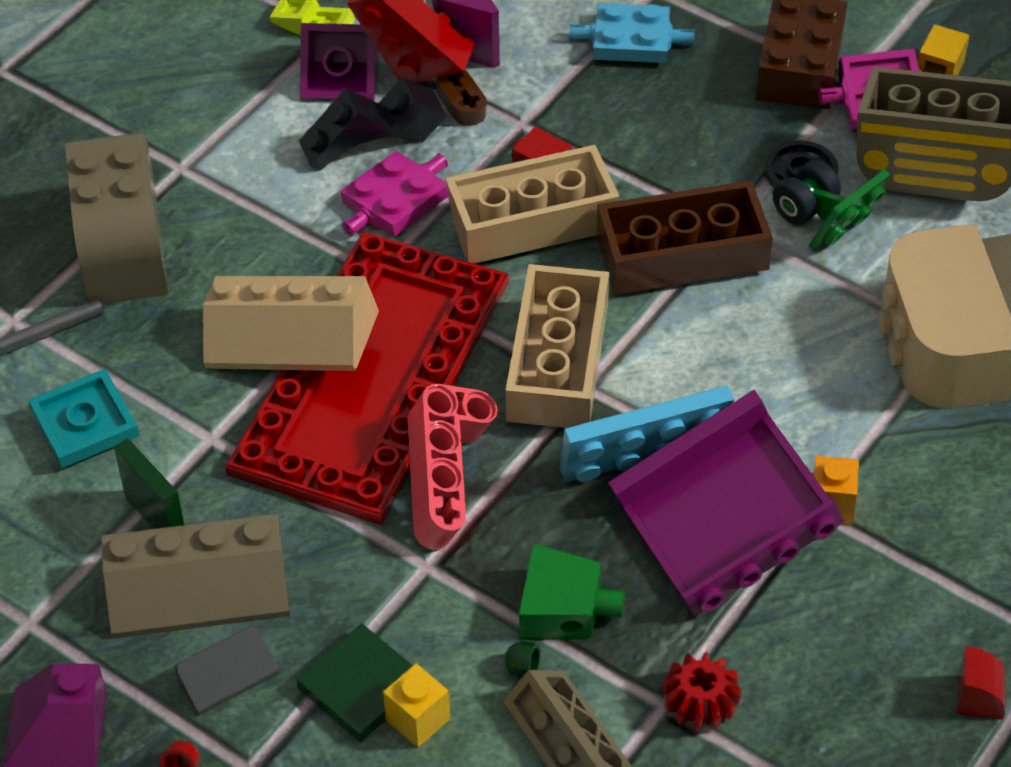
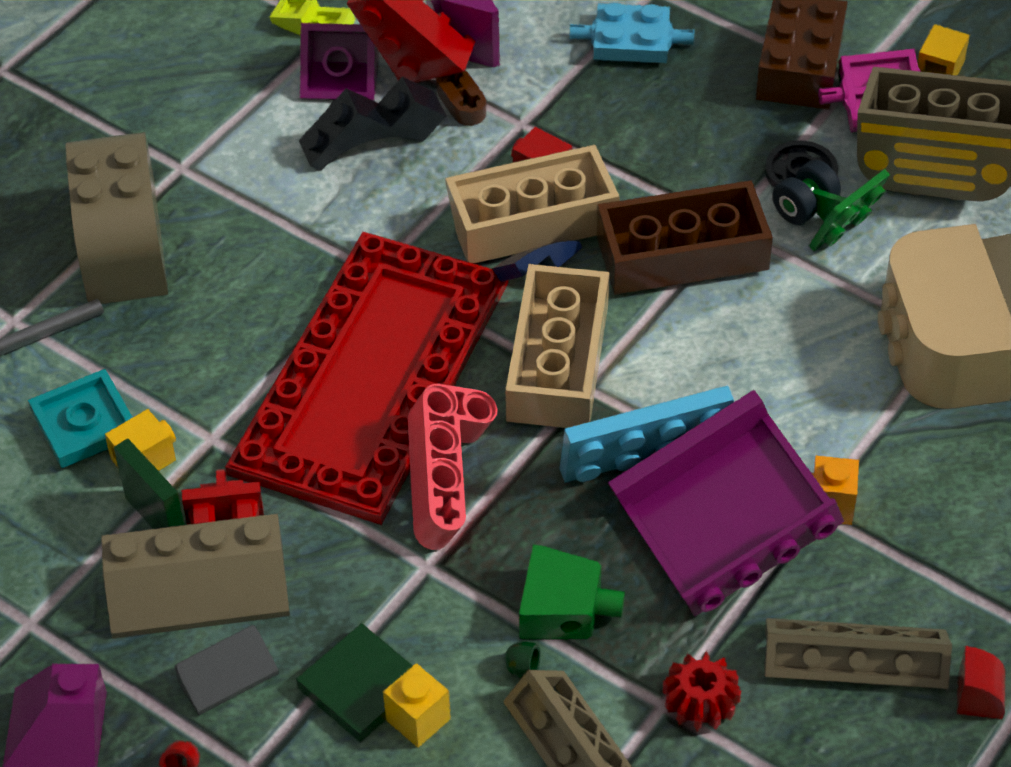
tan slope [203,276,379,371] -> none
dark pink plate [340,151,448,237] -> none
none -> yellow brick [105,409,176,471]
none -> red hips [181,469,264,525]
none -> dark blue slope [492,241,583,282]
none -> dark tan fence [764,618,952,689]

